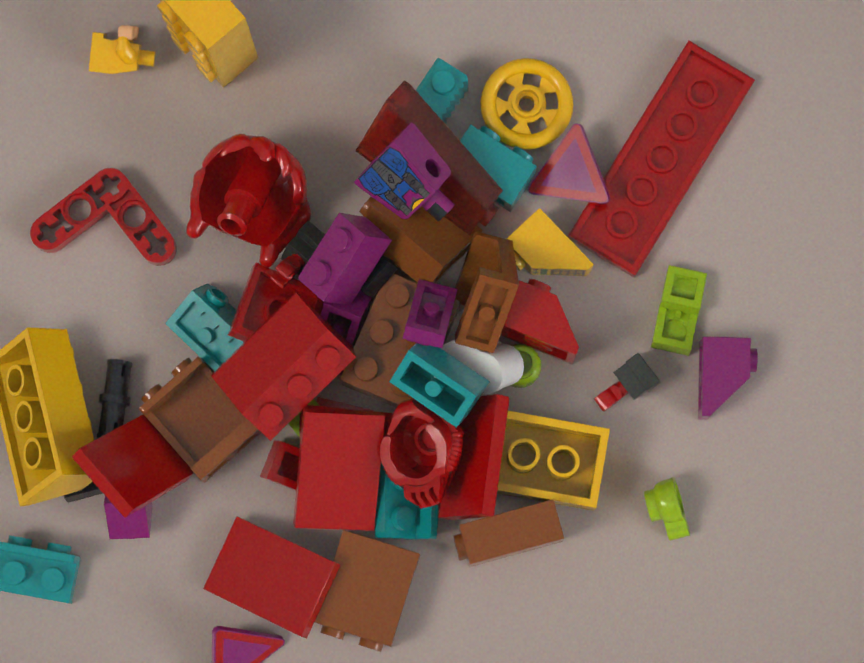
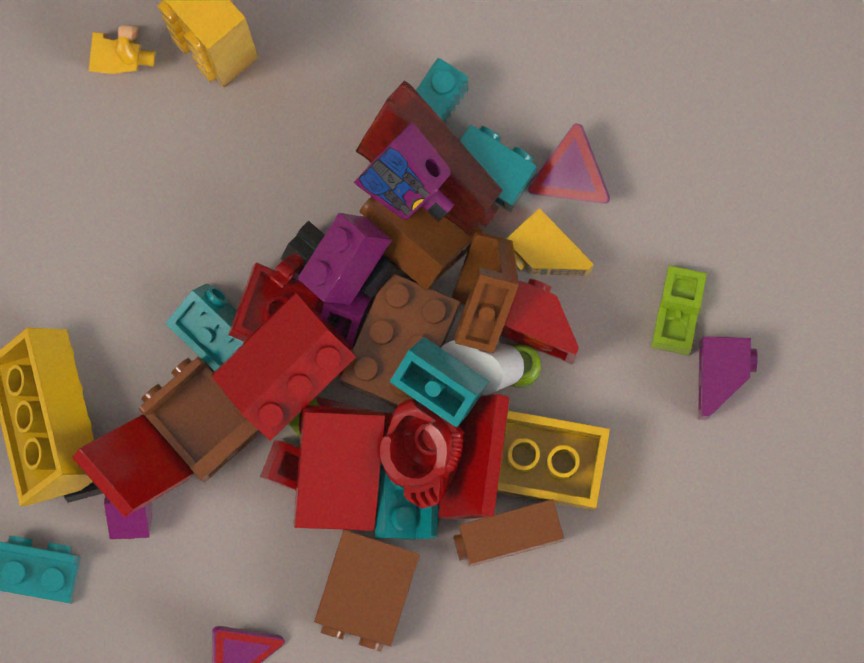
red beam [30,168,177,266] -> none
black pin [96,359,133,438] -> none
red piece [186,134,311,268] -> none
red tile [203,517,340,639] -> none
magenta slope [403,279,457,348] -> none
yellow plate [480,58,573,149] -> none
red tile [568,40,755,278] -> none
pearl dark grey piece [594,353,661,412] -> none
lime piece [644,477,690,541] -> none

